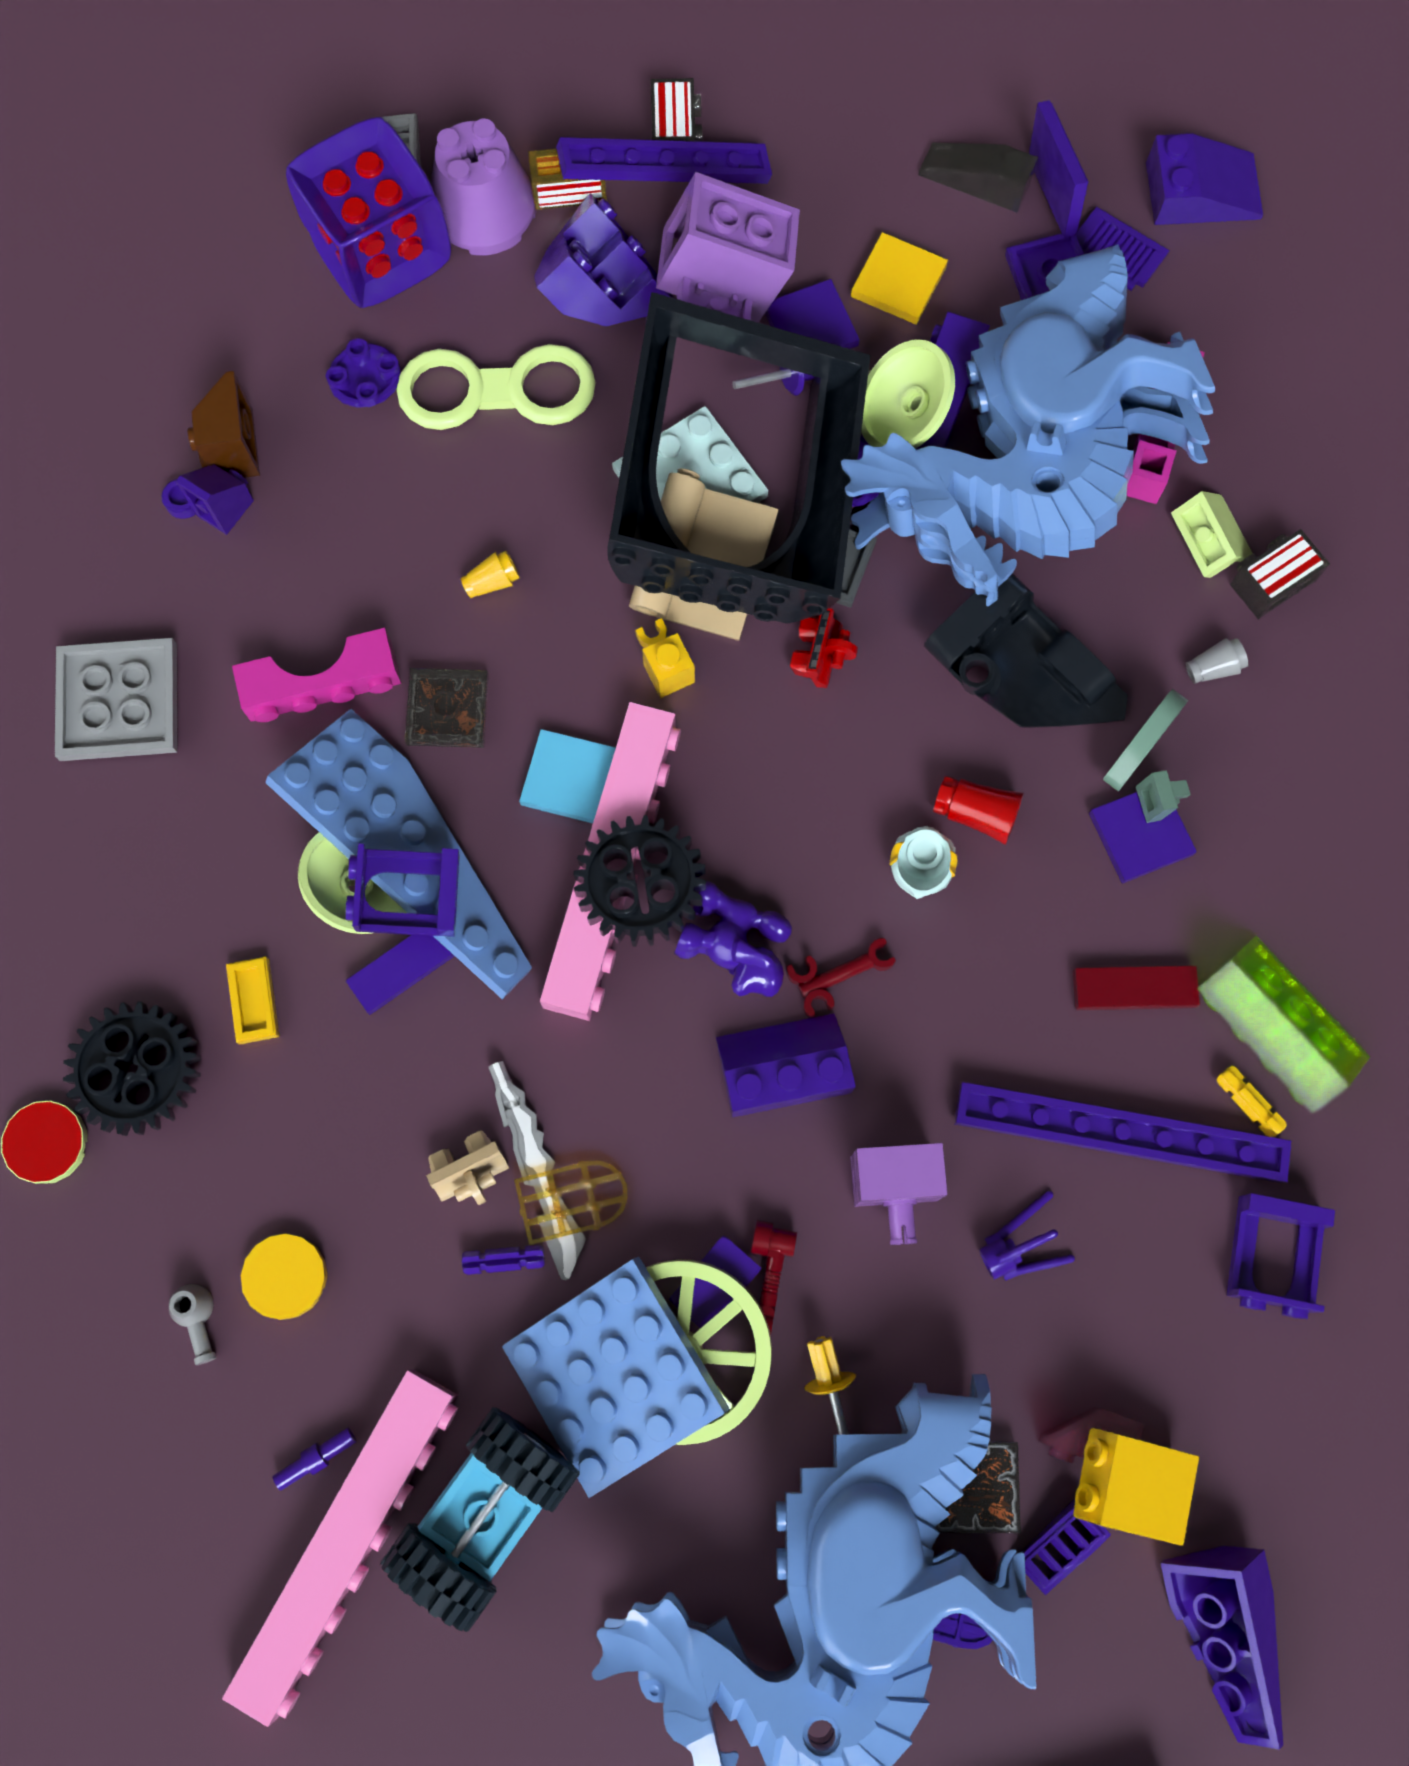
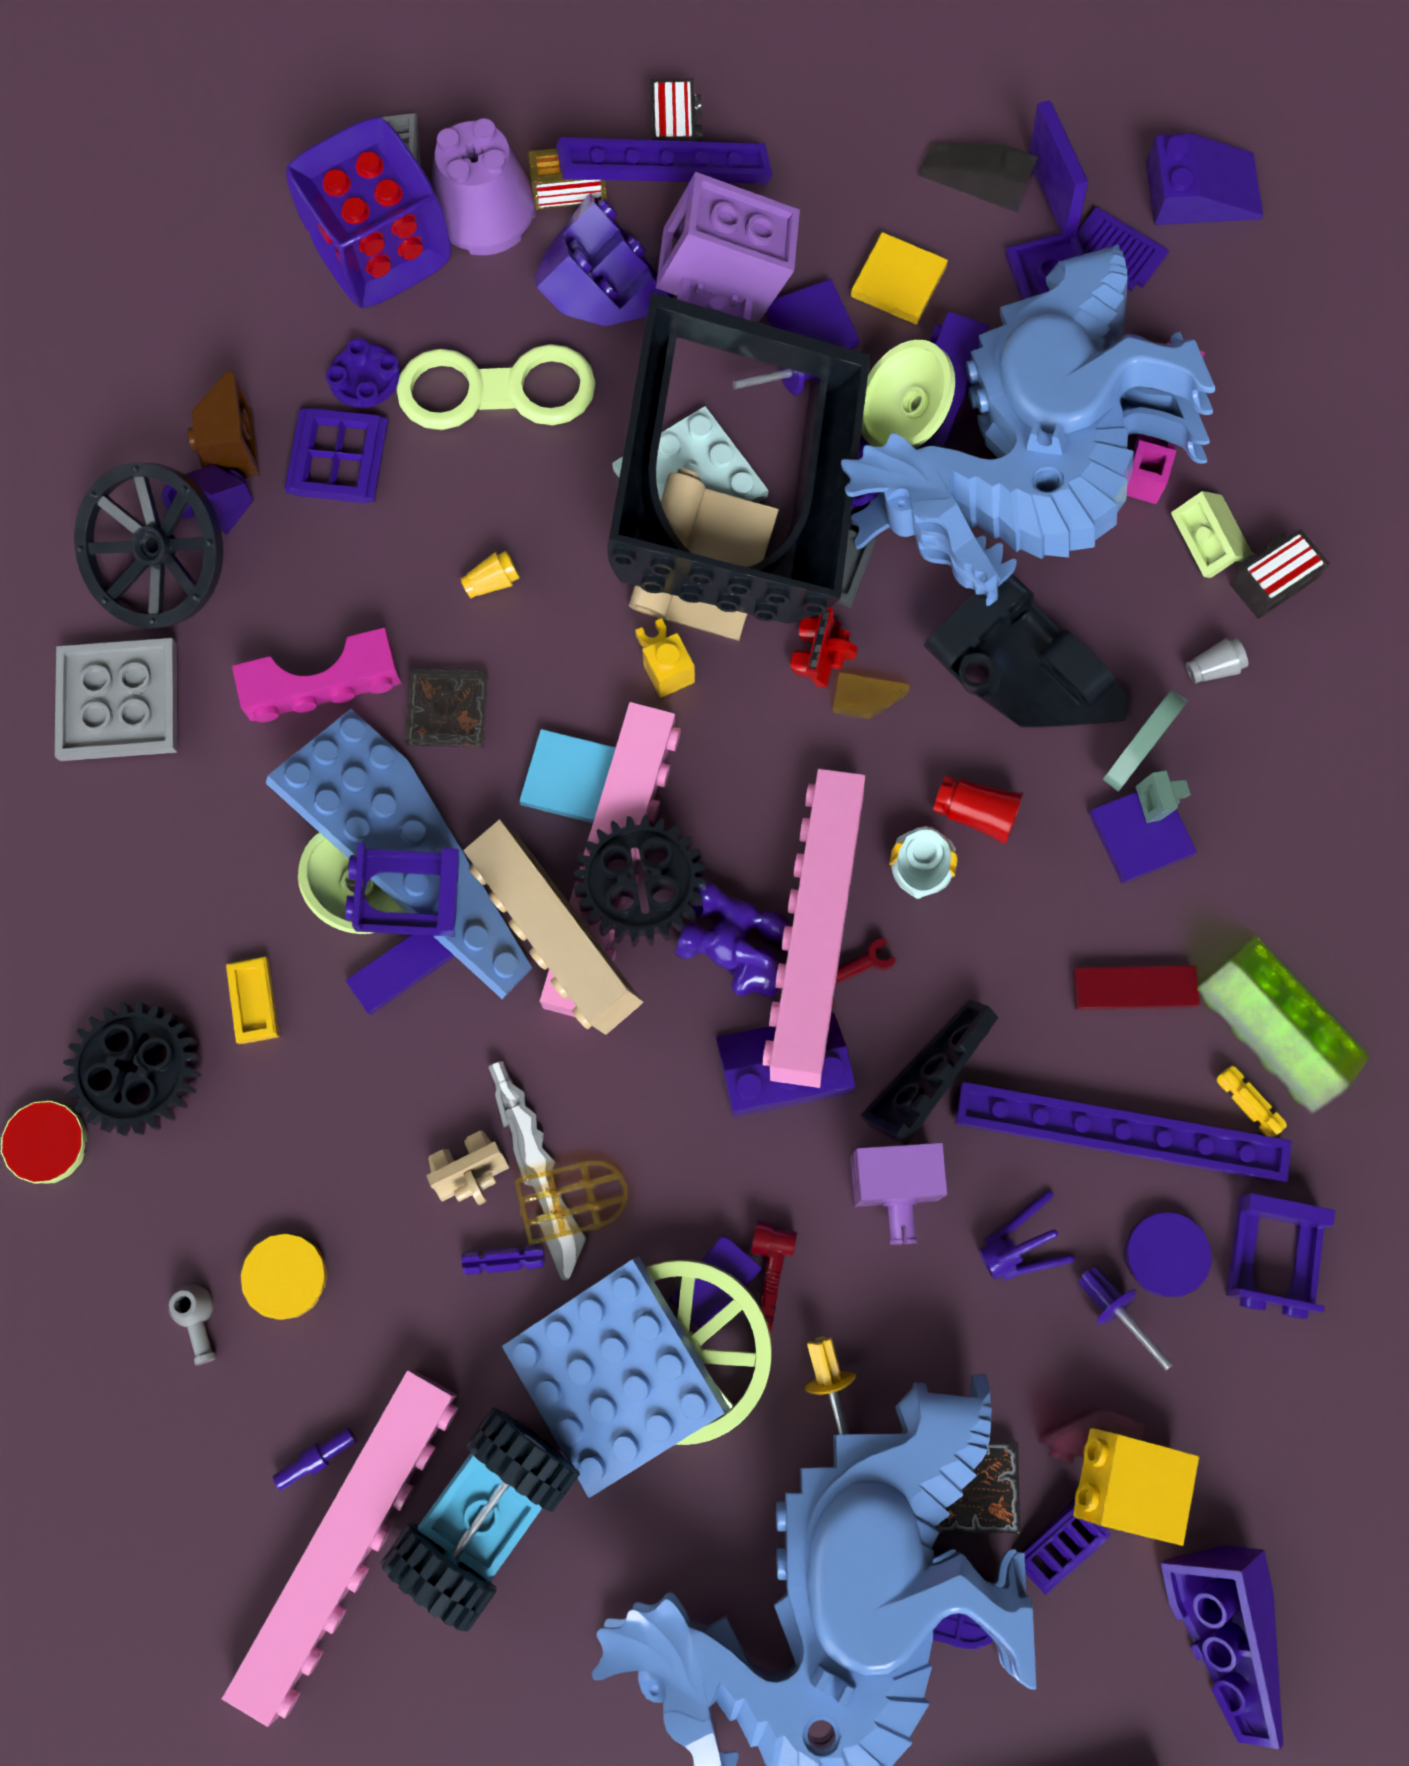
none -> black wheel [74,462,223,628]
none -> dark purple piece [285,408,389,503]
none -> tan brick [463,819,644,1035]
none -> bright pink brick [763,769,865,1088]
none -> clear yellow tile [832,672,910,719]
none -> black wing [860,999,999,1145]
none -> dark purple piece [1077,1266,1173,1370]
none -> dark purple tile [1125,1213,1212,1297]

